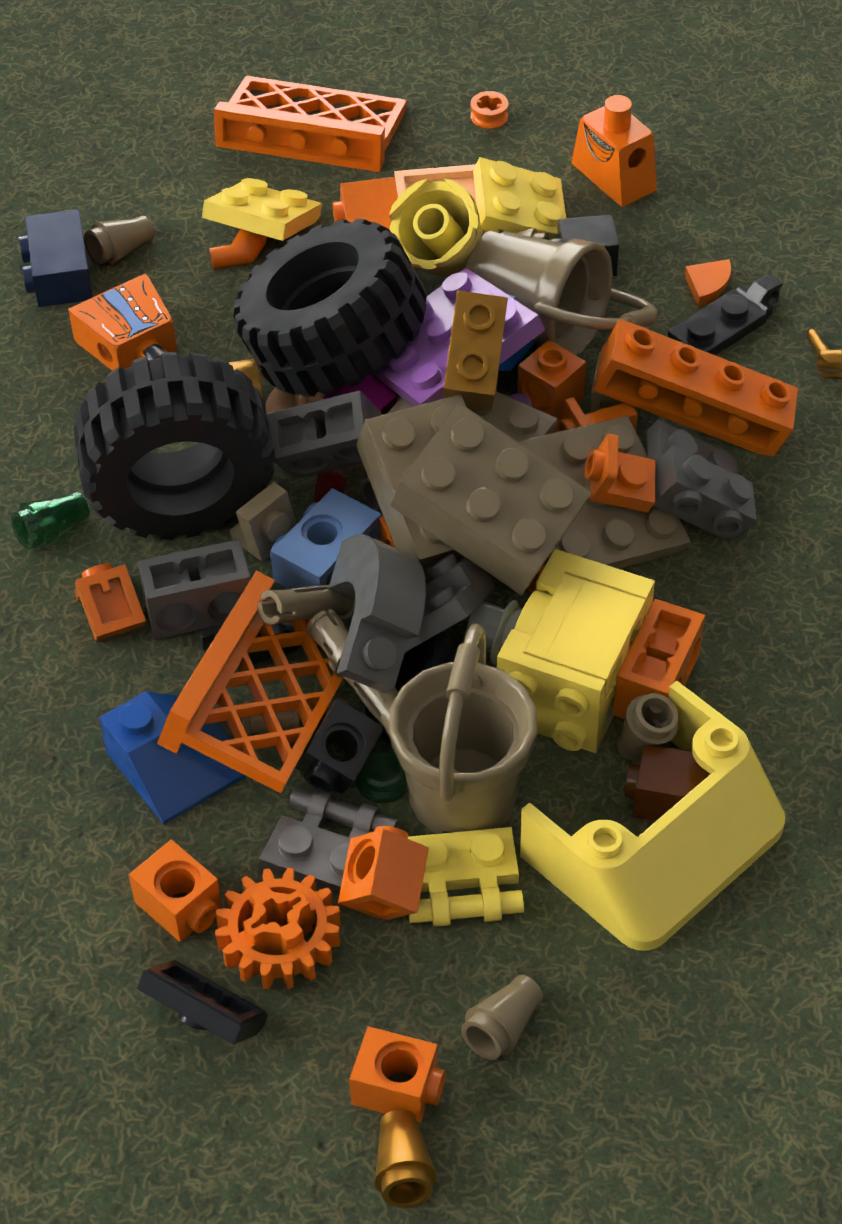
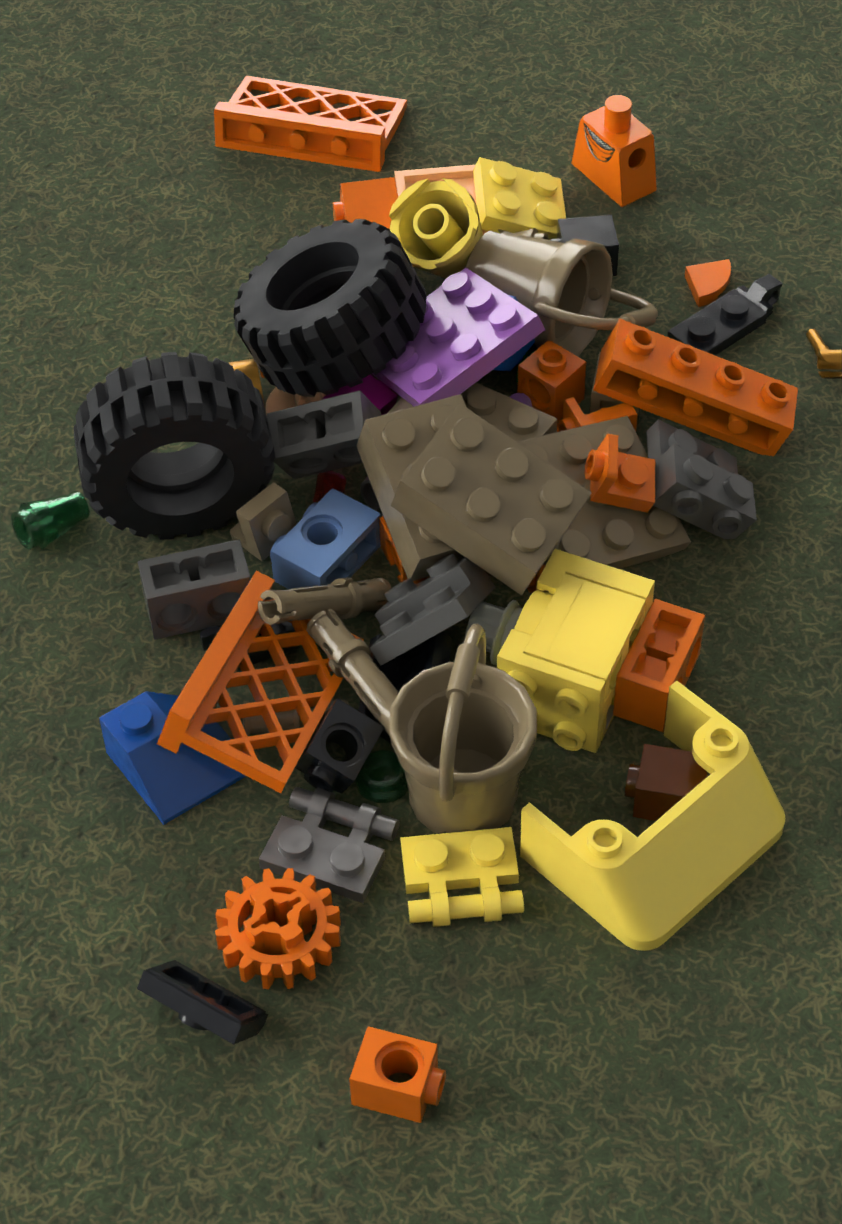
dark blue brick [19,209,93,307] -> none
orange torso [68,274,177,371] -> none
orange bracket [75,563,146,642] -> none
dark tan cone [84,215,154,265] -> none
orange brick [128,839,222,942] -> none
light yellow plate [202,178,322,241] -> none
orange arm [209,229,267,270] -> none
dark grey arch [328,534,426,693] -> none
orange brick [338,826,429,920] -> none
pearl gold cone [375,1109,437,1208] -> none
pearl gold brick [442,290,508,412] -> none
dark tan cone [461,975,543,1060] -> none
orange bush [470,91,508,129] -> none
dark tan cone [617,693,679,760] -> none

